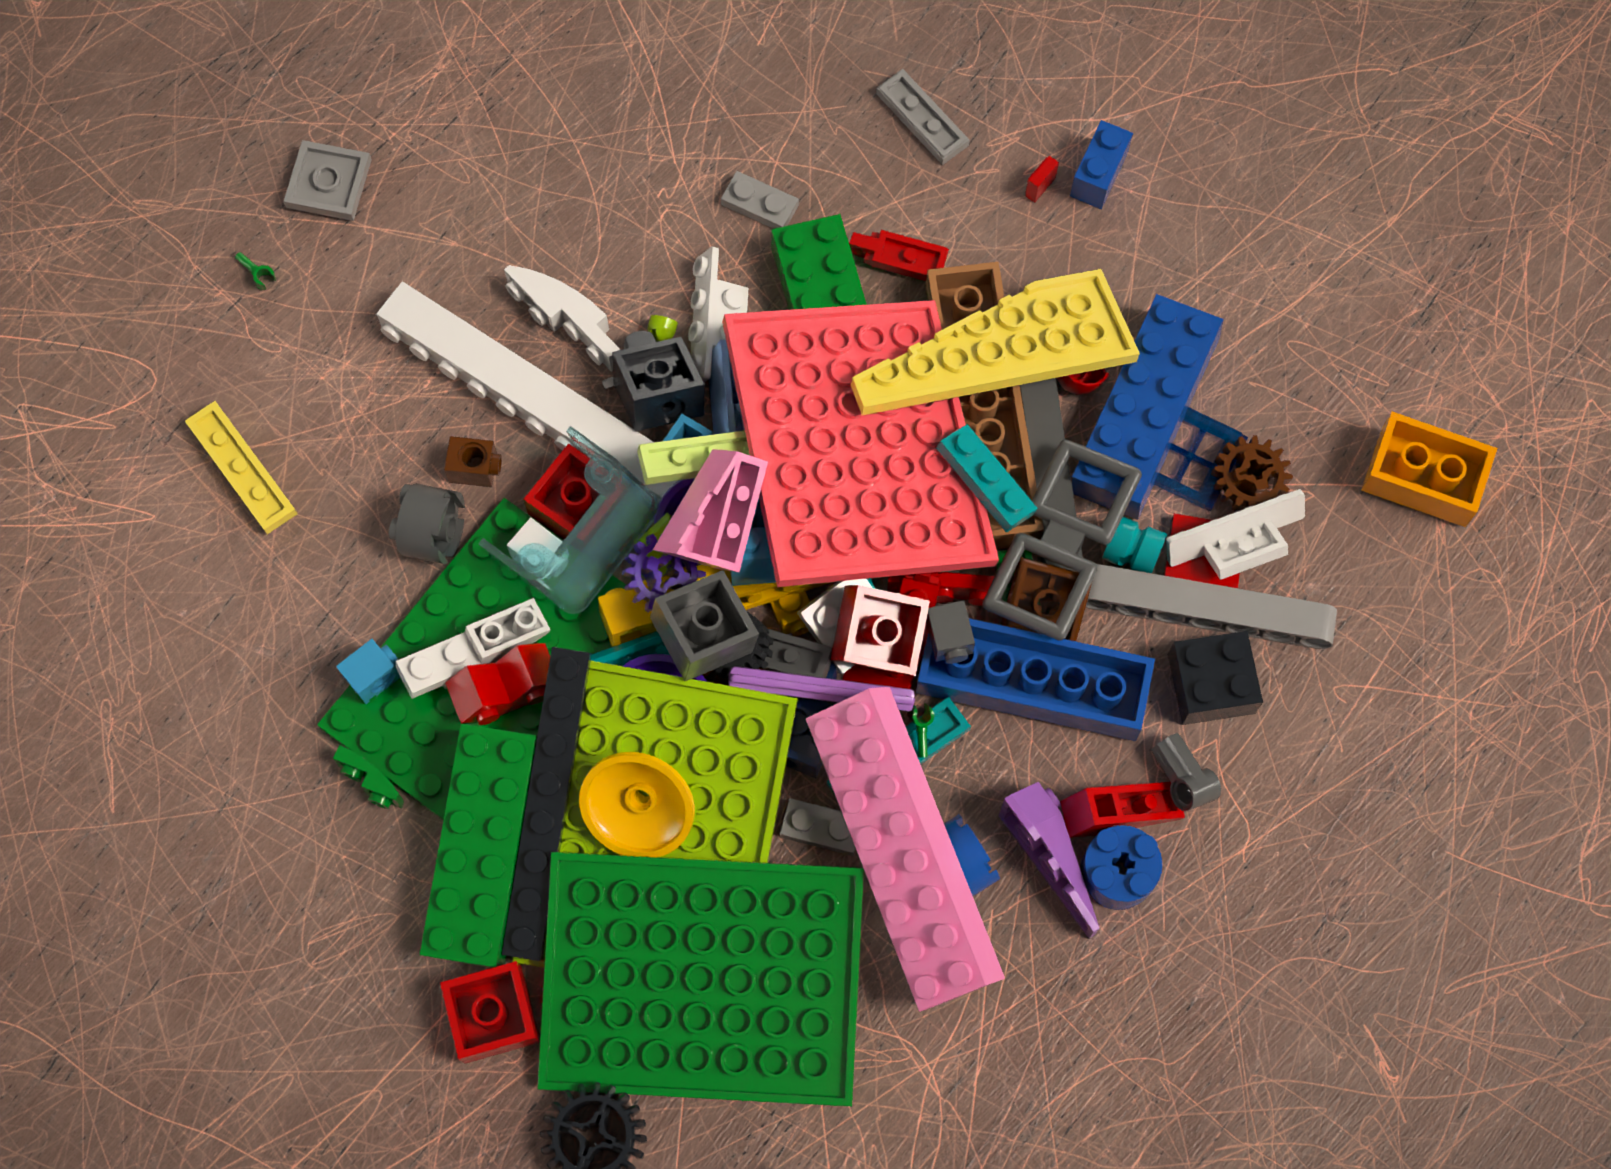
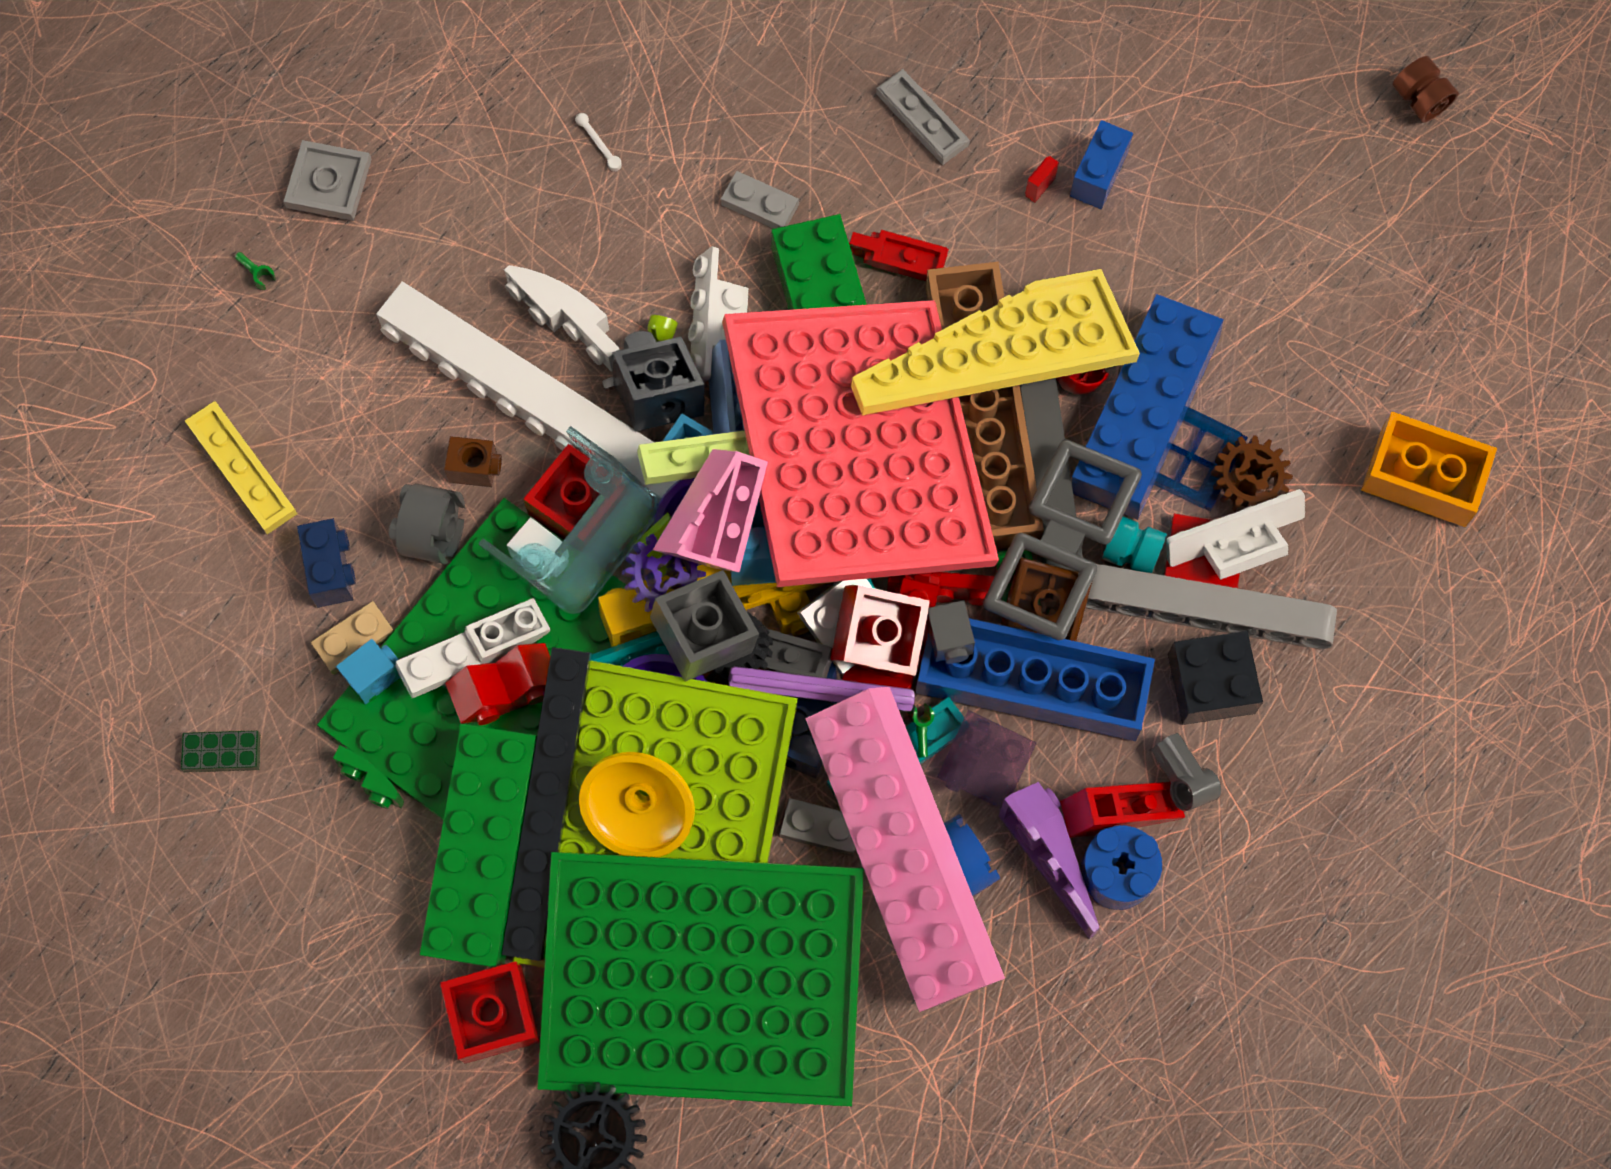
teal plate [936,424,1038,533] -> none
none -> dark green tile [181,731,261,773]
none -> dark blue brick [297,518,356,608]
none -> tan plate [311,601,394,675]
none -> white hinge [575,113,622,171]
none -> clear purple hinge [937,710,1037,808]
none -> copper wheel [1392,56,1459,123]

